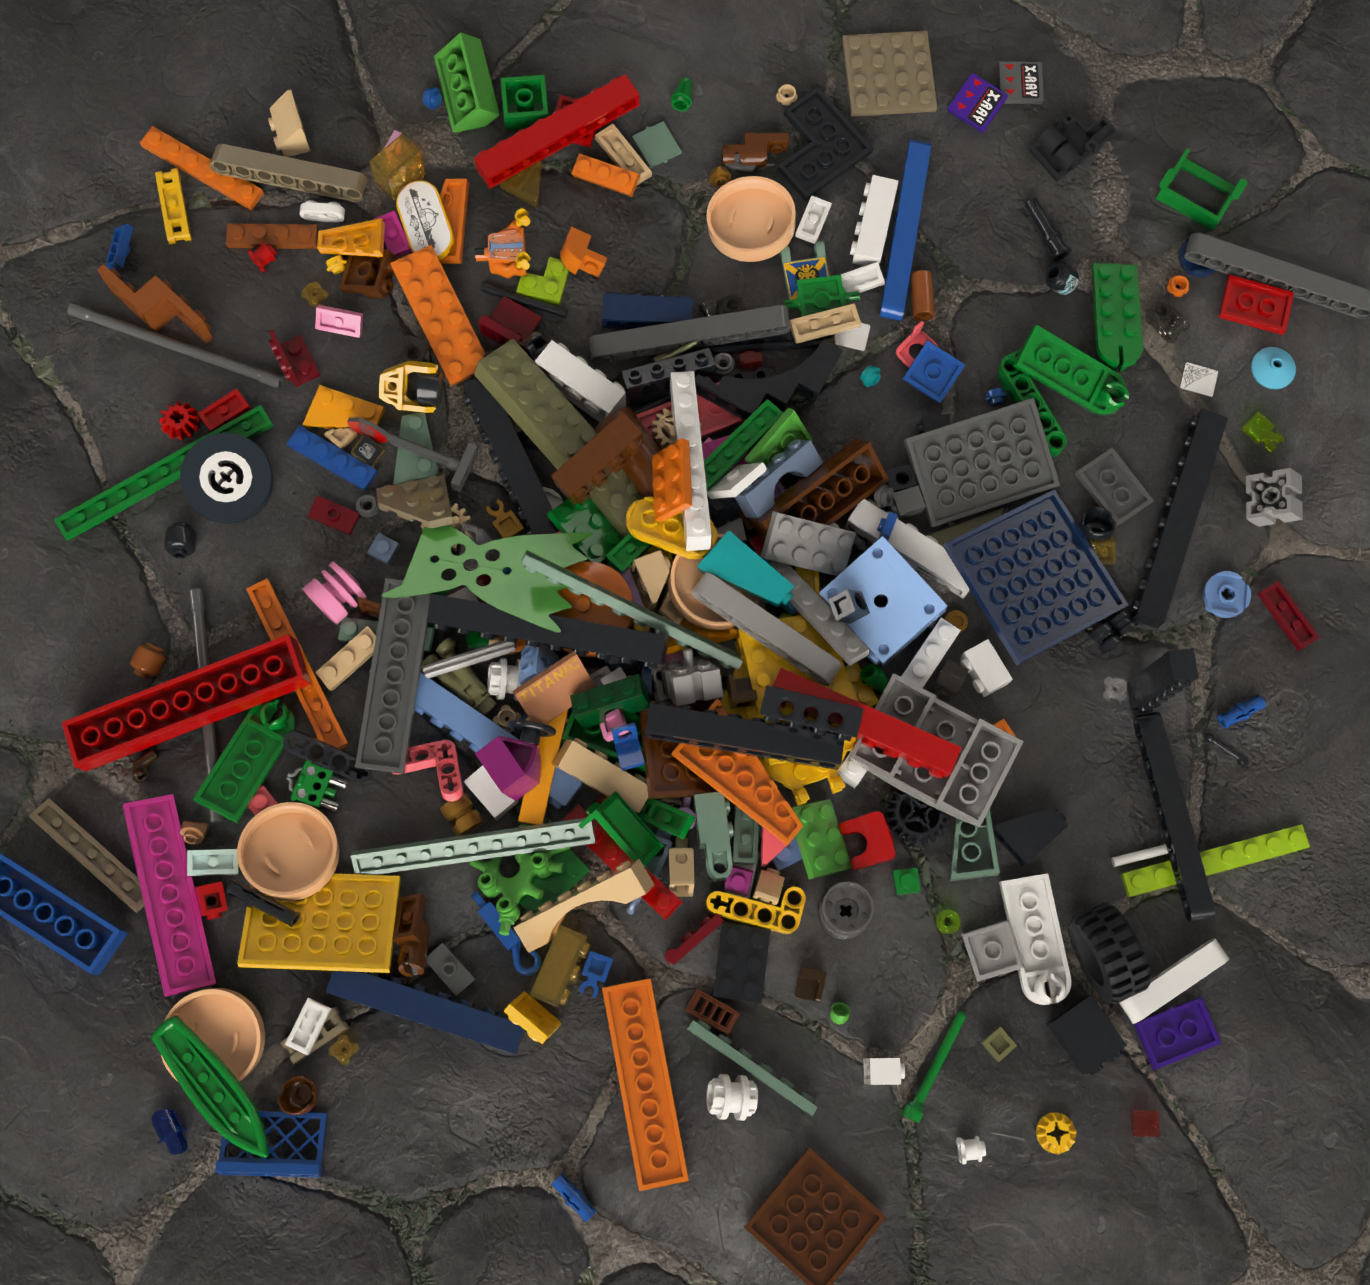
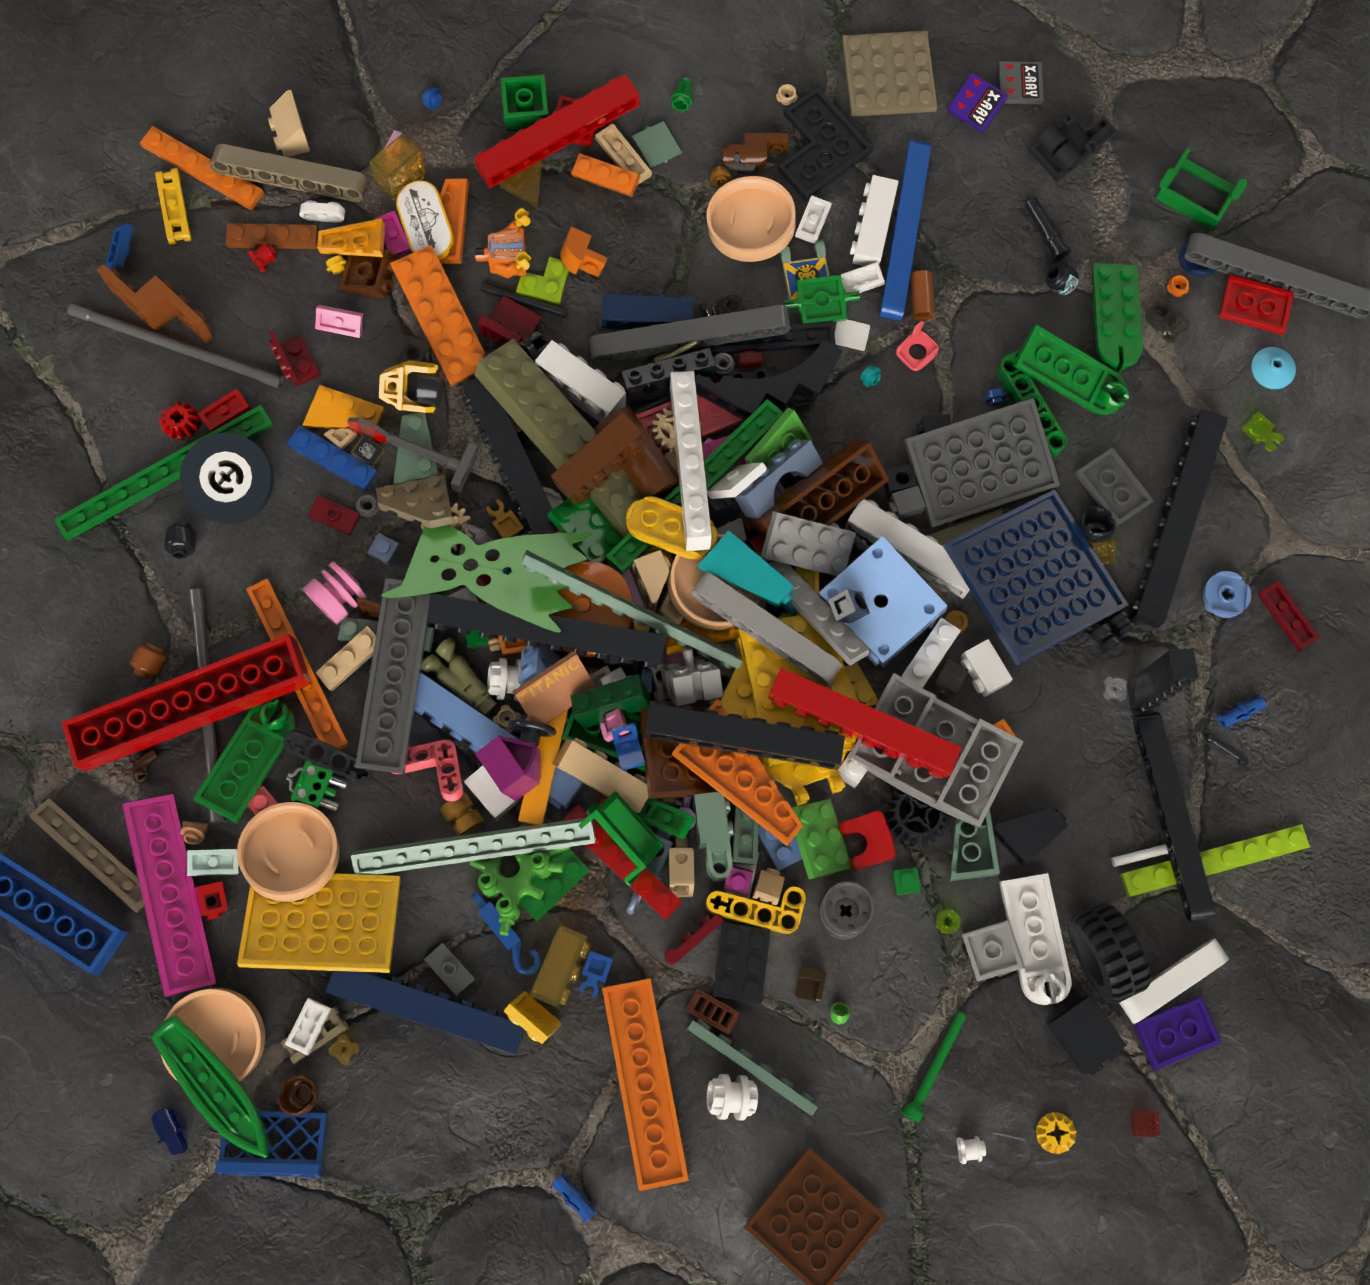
black pin [227,880,300,927] -> none
clear yellow plate [301,282,328,307] -> none
reddish brown plate [392,893,430,977] -> none
light grey axle [423,641,516,678] -> none
bright green slope [434,32,500,133] -> none
tan arch [513,859,654,953] -> none
orange plate [652,438,692,522] -> none
dark brown panel [725,675,758,709] -> none
black brick [760,685,864,741] -> none
coral slope [761,826,791,866] -> none
tan plate [790,303,861,344] -> none
green cone [860,664,889,694] -> none
white brick [863,1058,905,1085] -> none
dark grey plate [874,484,894,508] -> none
blue plate [877,512,898,541] -> none
blue plate [902,340,965,404] -> none
olive plate [981,1026,1017,1062] -> none
white sticker [1180,362,1218,397] -> none
light grey brick [1246,468,1303,527] -> none

